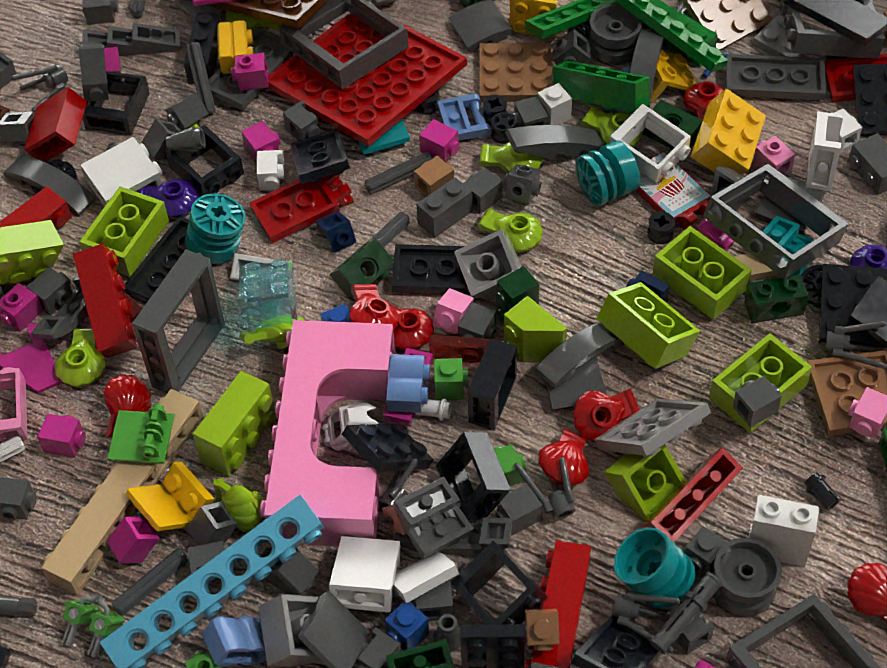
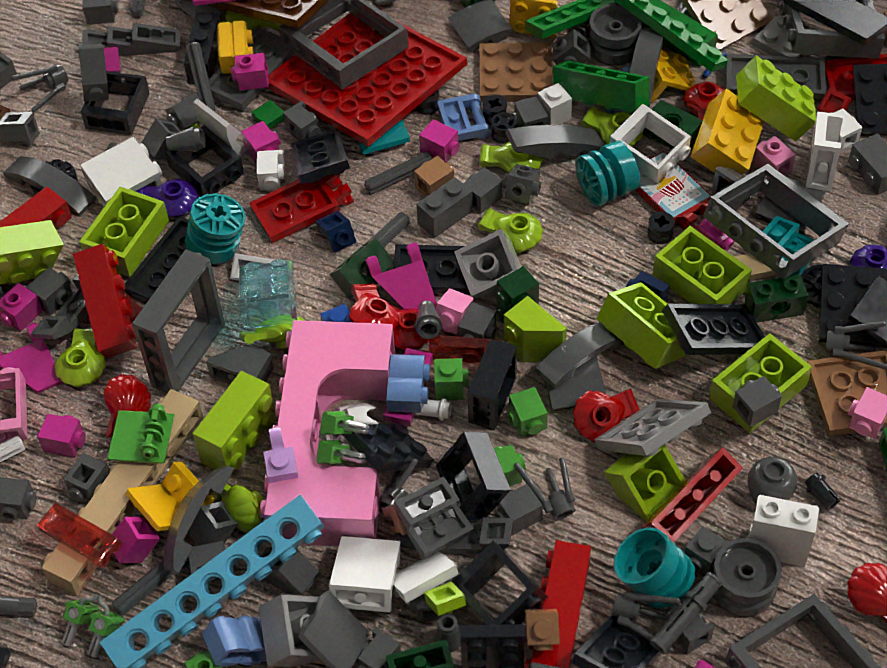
red brick [24,87,87,162] -> none
blue brick [385,601,429,650] -> none
red animal [538,428,589,486] -> none
none -> clear red plate [37,502,122,568]
none -> dark grey brick [64,453,110,502]
none -> dark grey slope [164,466,234,574]
none -> white slope [194,98,246,157]
none -> dark grey slope [206,345,273,384]
none -> green tile [251,100,284,129]
none -> lavender plate [264,427,298,483]
none -> bright green piece [316,411,369,464]
none -> dark pink flag [366,242,437,309]
none -> dark grey cone [415,301,442,339]
none -> lime plate [424,582,466,616]
none -> bright green brick [508,387,548,437]
none -> black plate [662,304,765,355]
none -> lime brick [736,55,816,142]
none -> dark grey piece [748,456,797,503]
none -> red tile [817,88,852,113]

